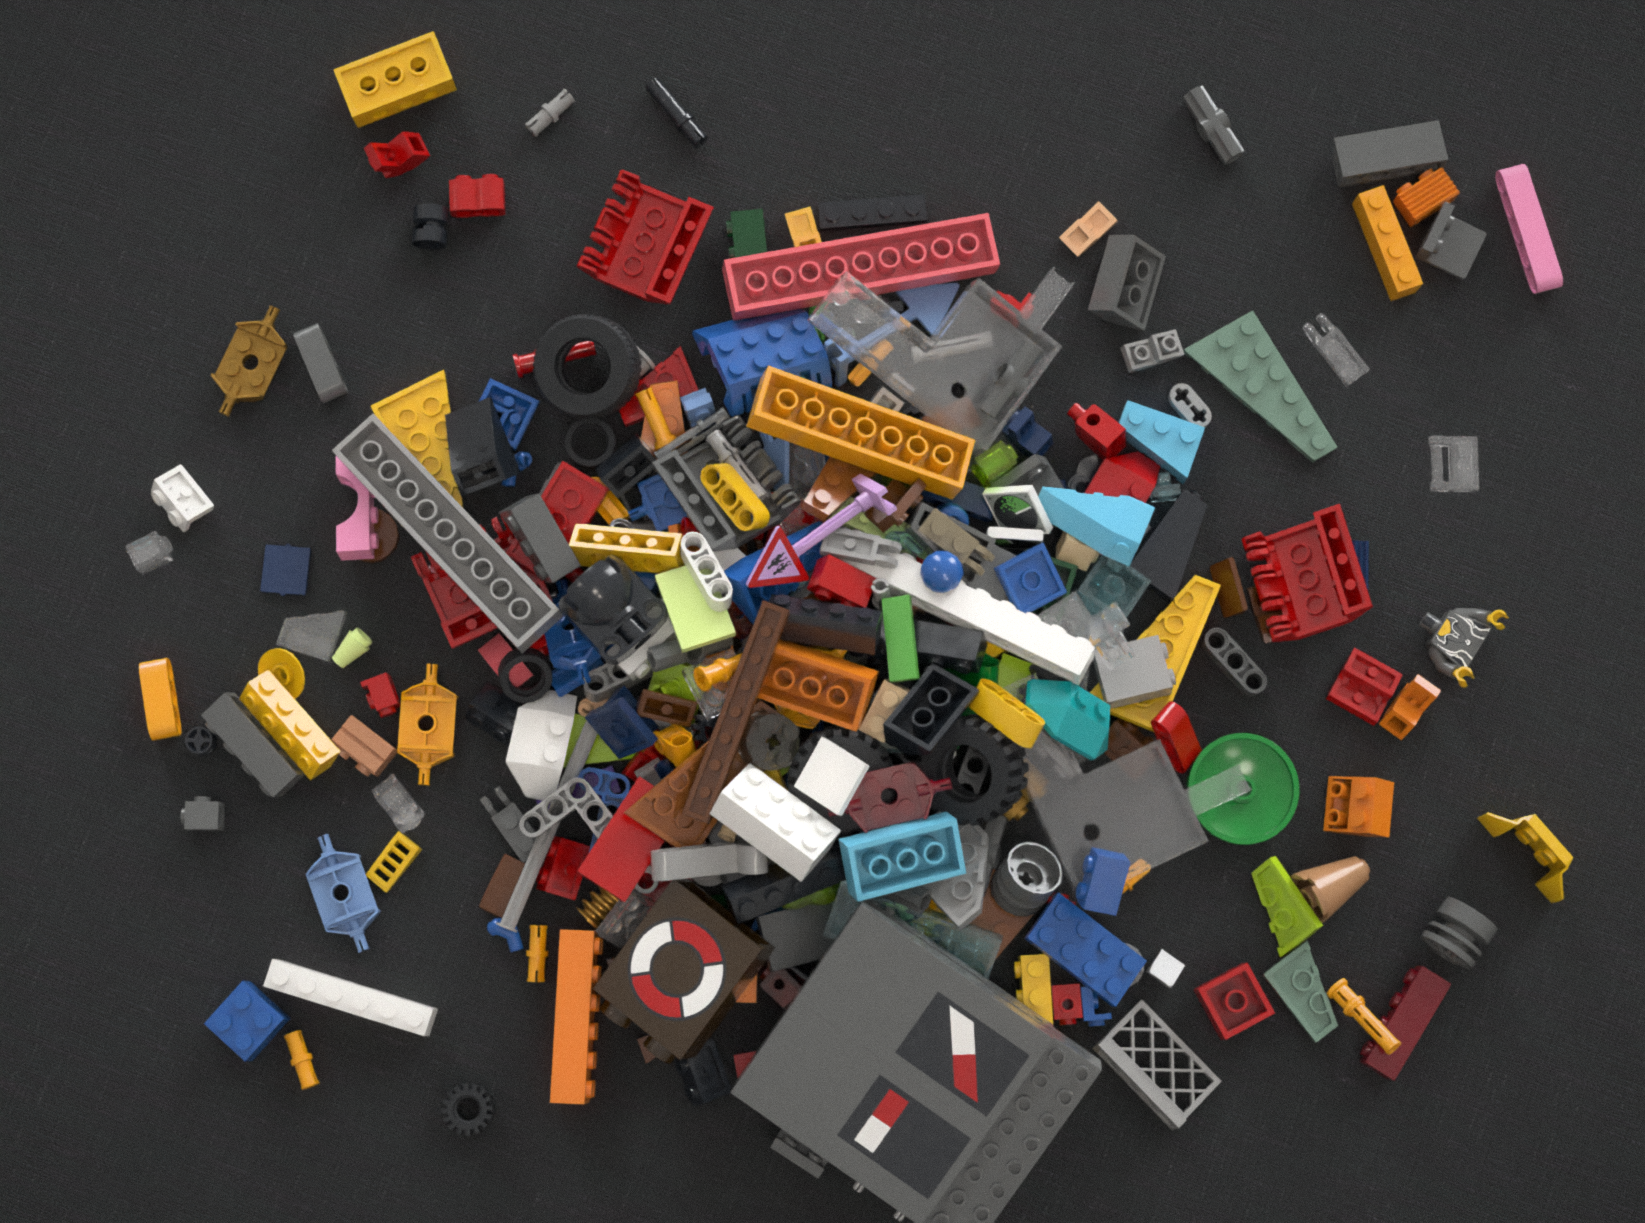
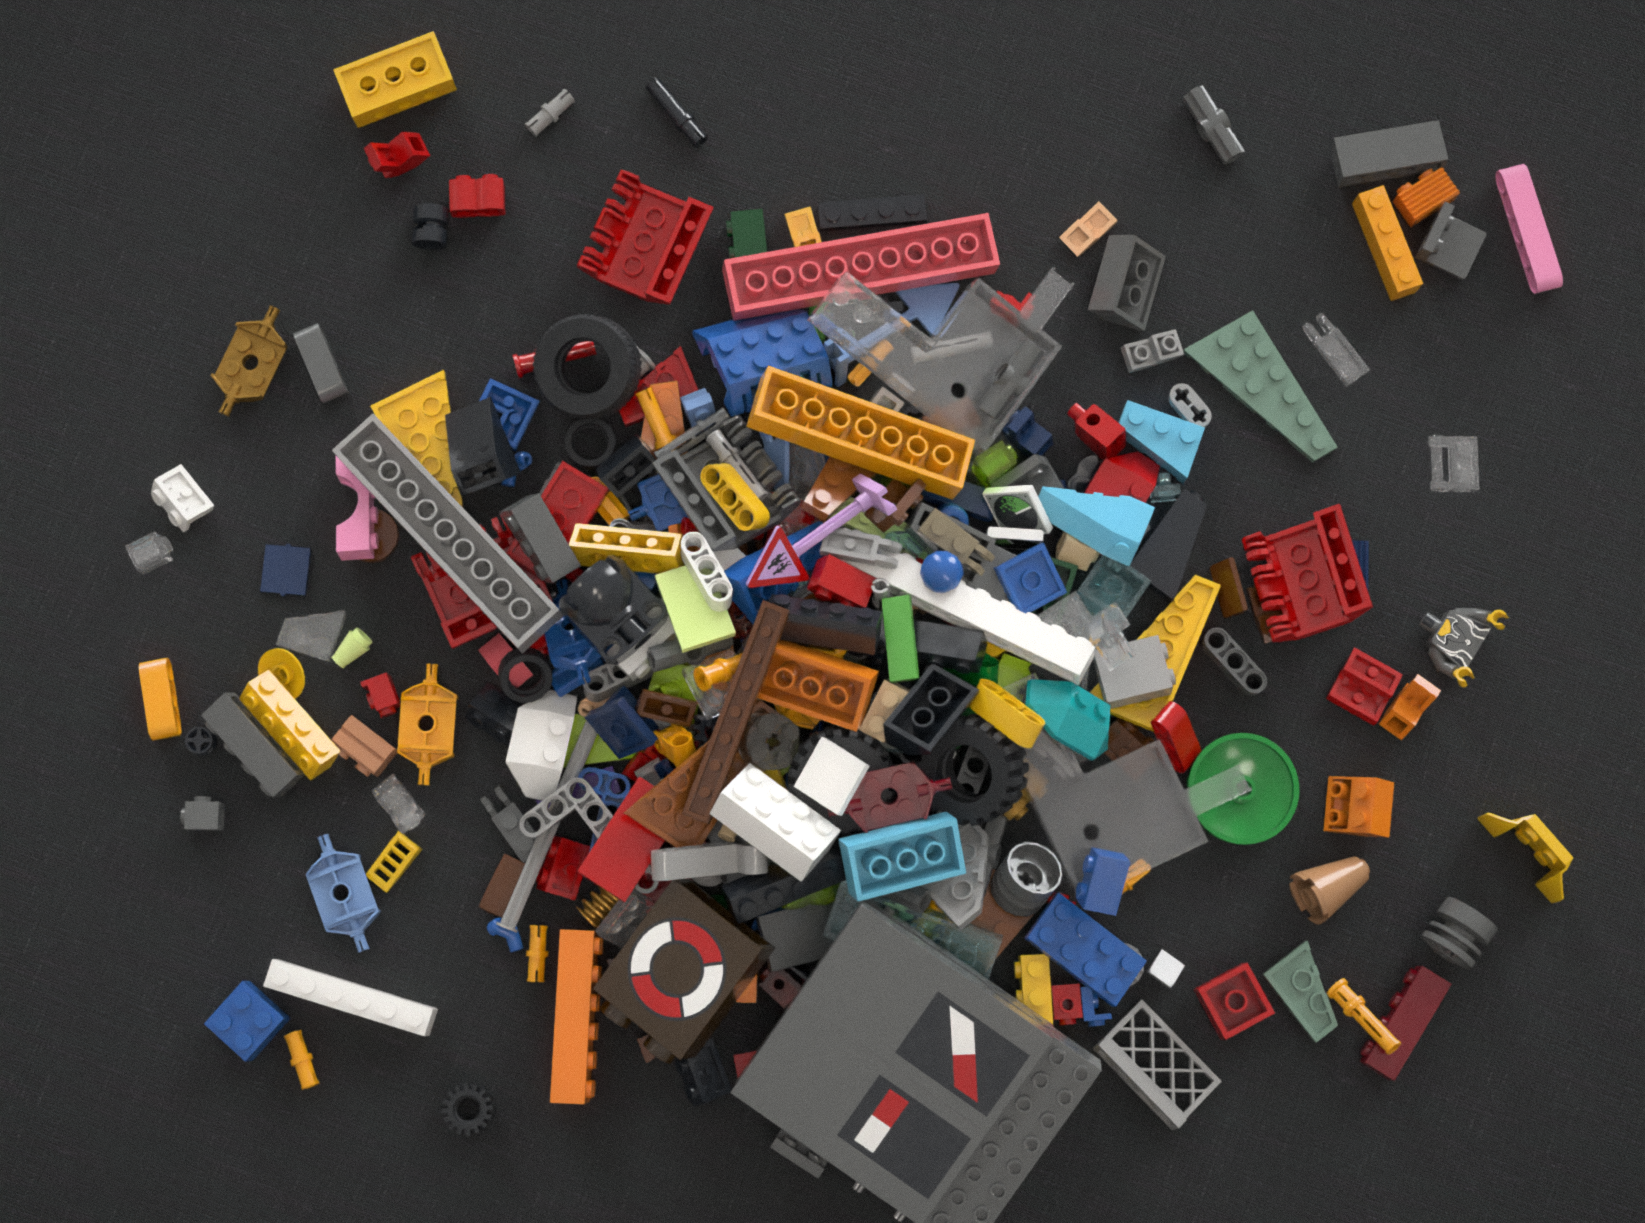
lime wing [1251,856,1323,957] -> none

